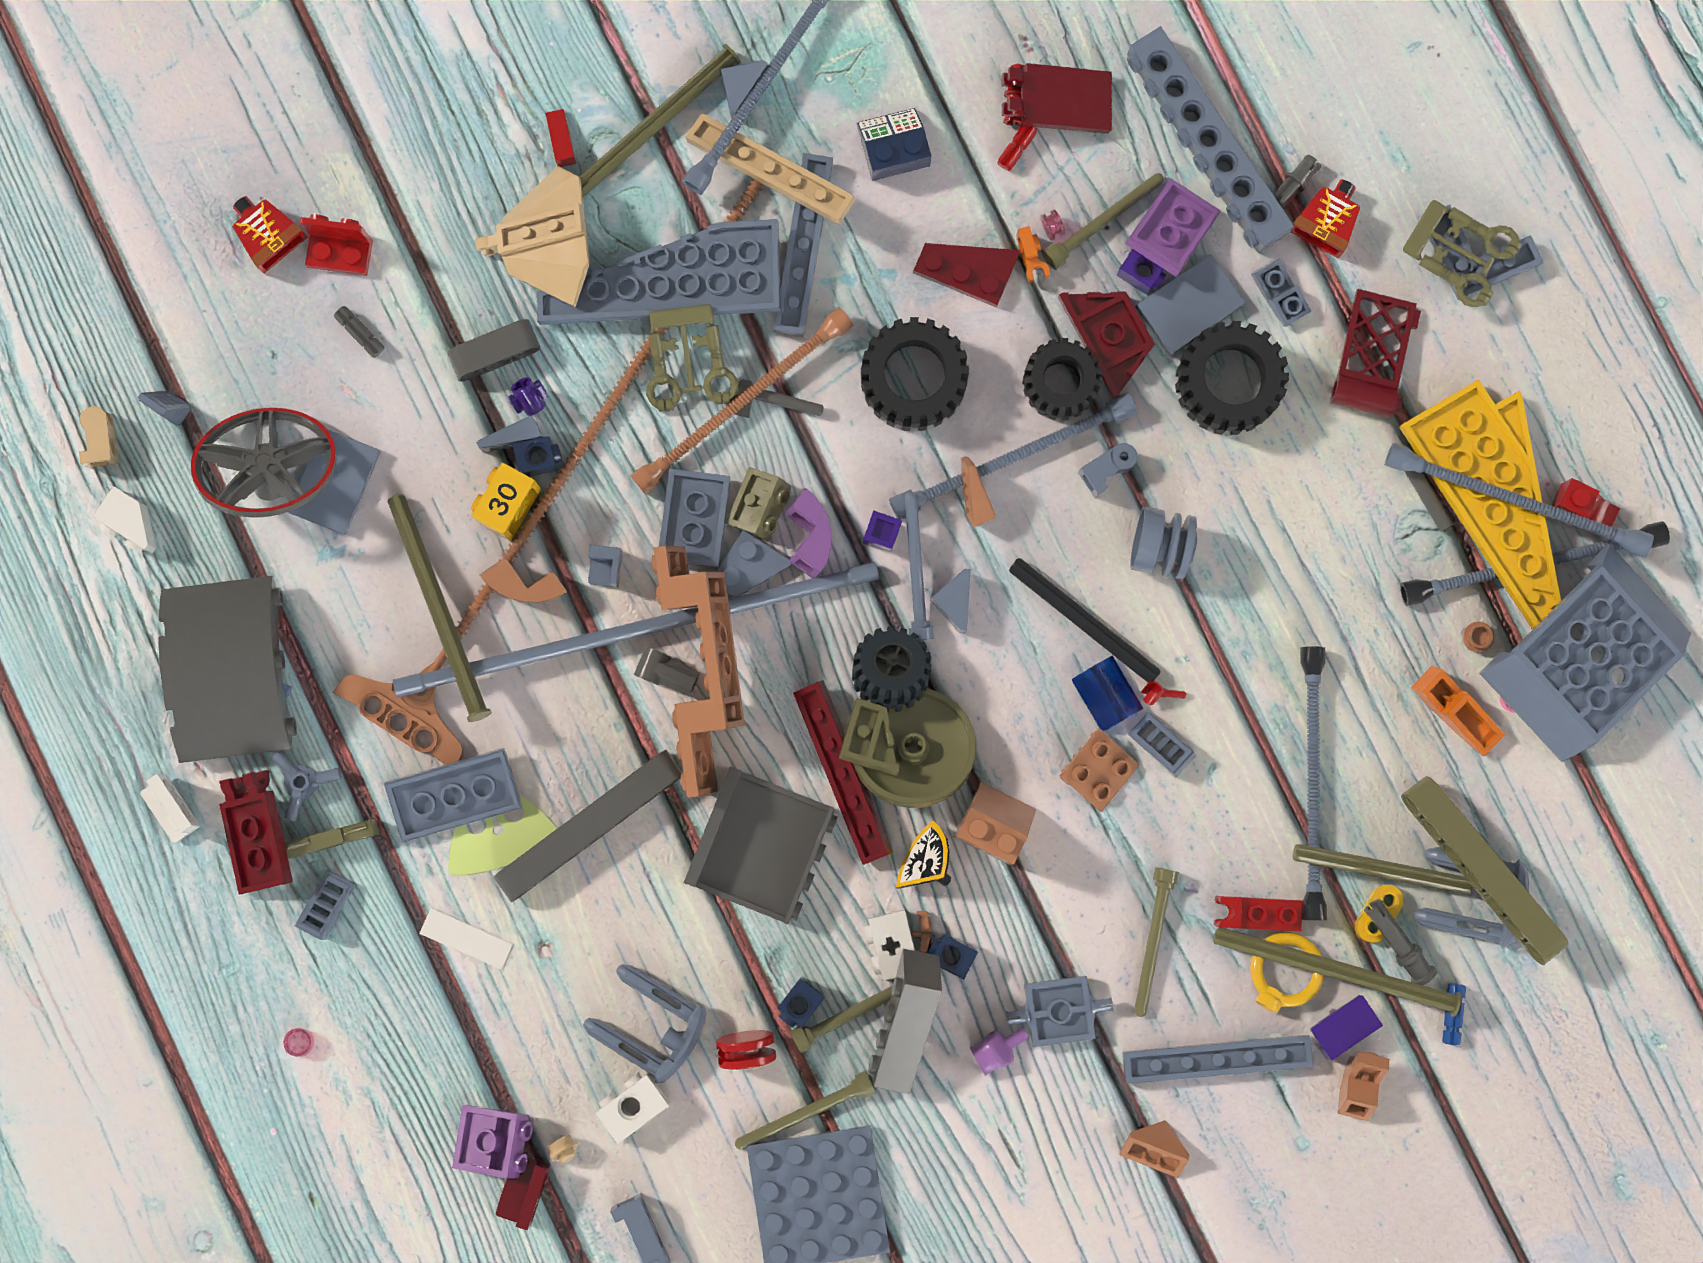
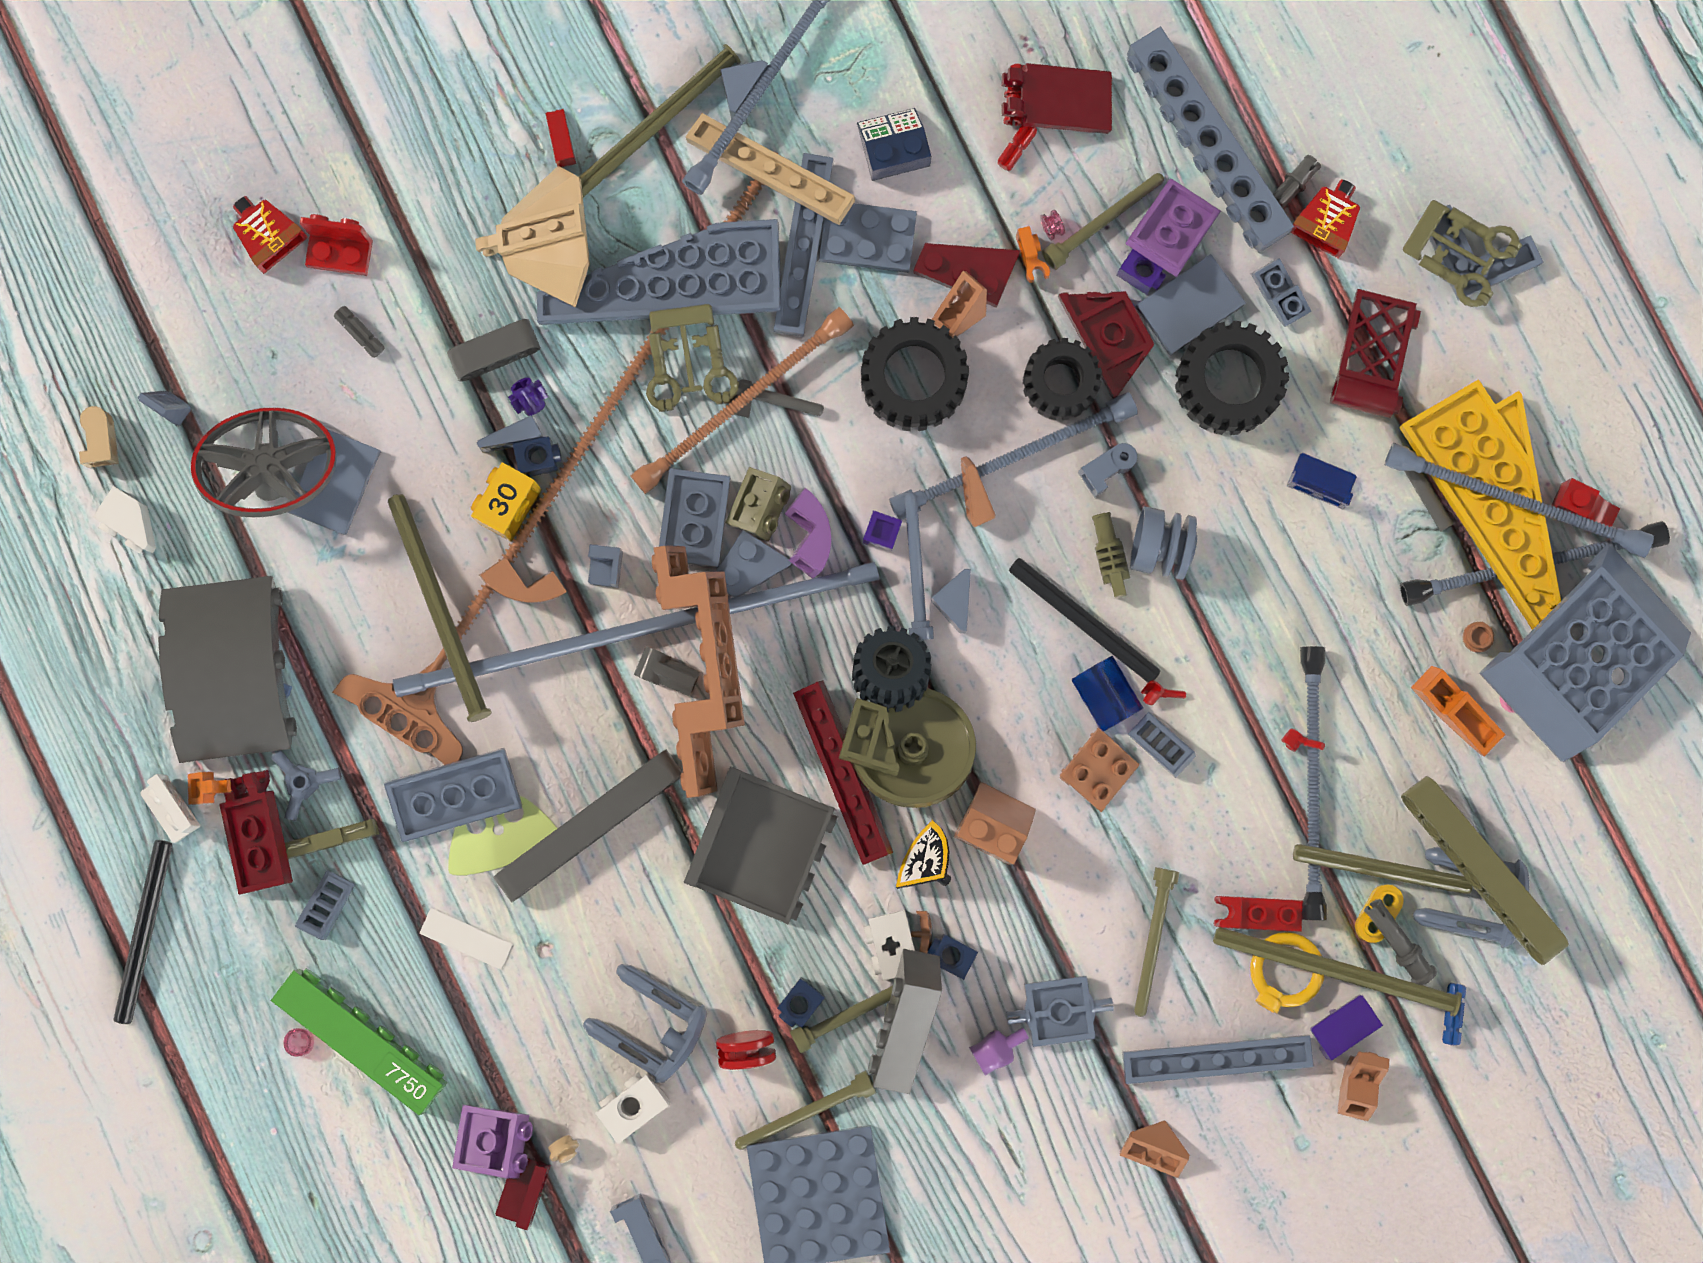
none -> black axle [113,840,172,1025]
none -> orange plate [188,772,231,805]
none -> bright green brick [270,968,448,1116]
none -> sand blue plate [819,203,917,273]
none -> nougat slope [931,271,987,338]
none -> olive hinge [1092,512,1130,598]
none -> red hand [1281,728,1325,752]
none -> clear blue panel [1287,453,1357,510]

